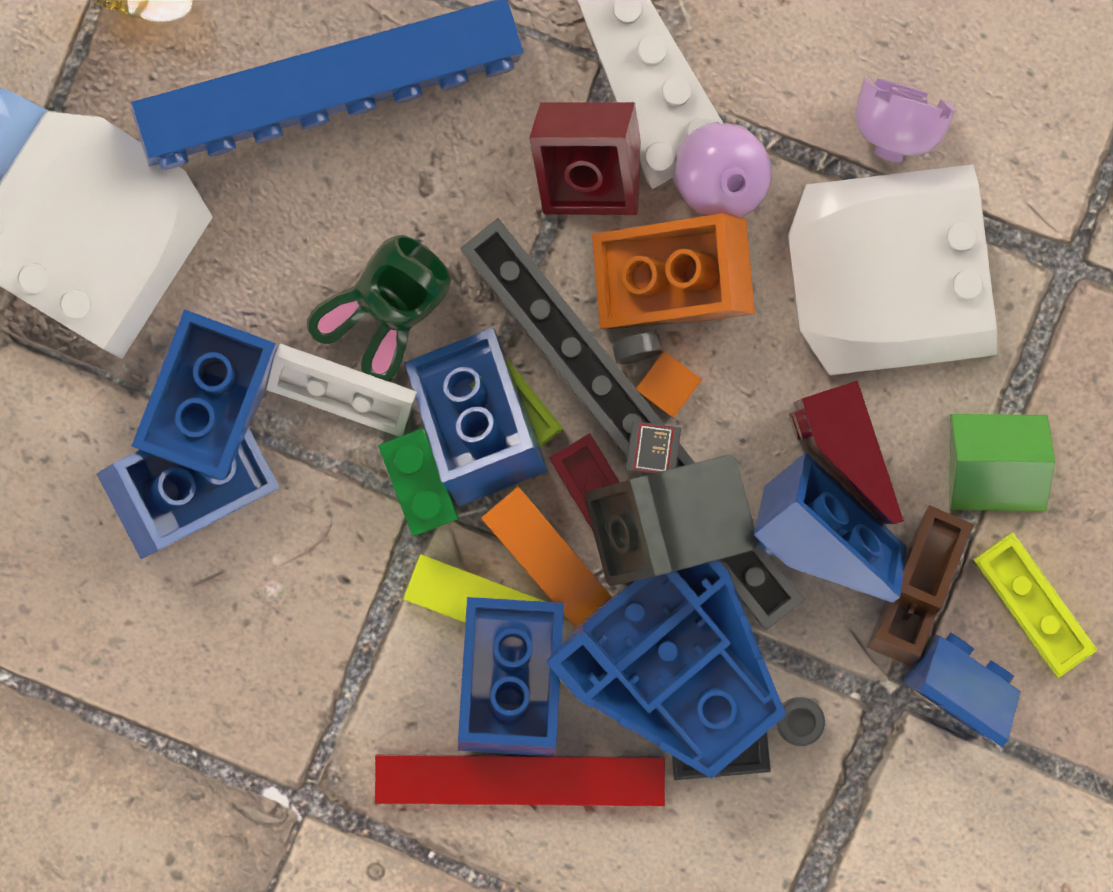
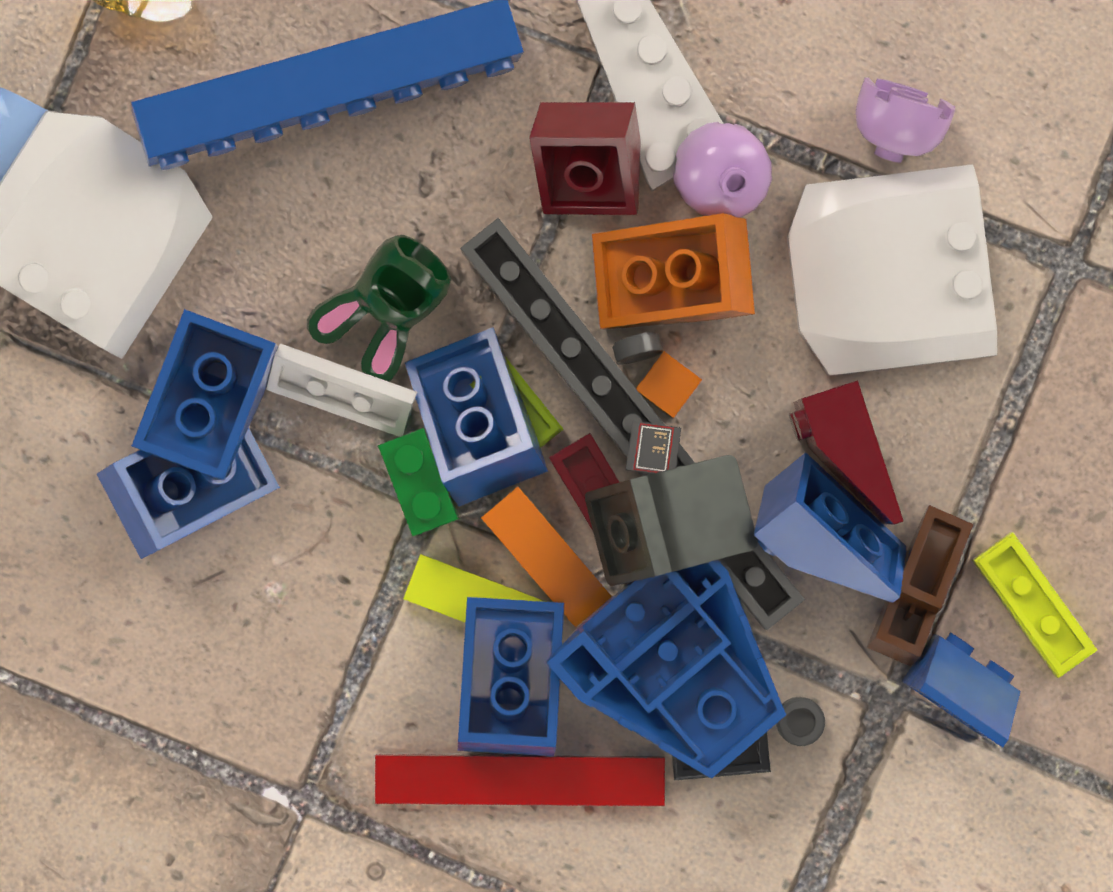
bright green slope [949,414,1055,511] -> none

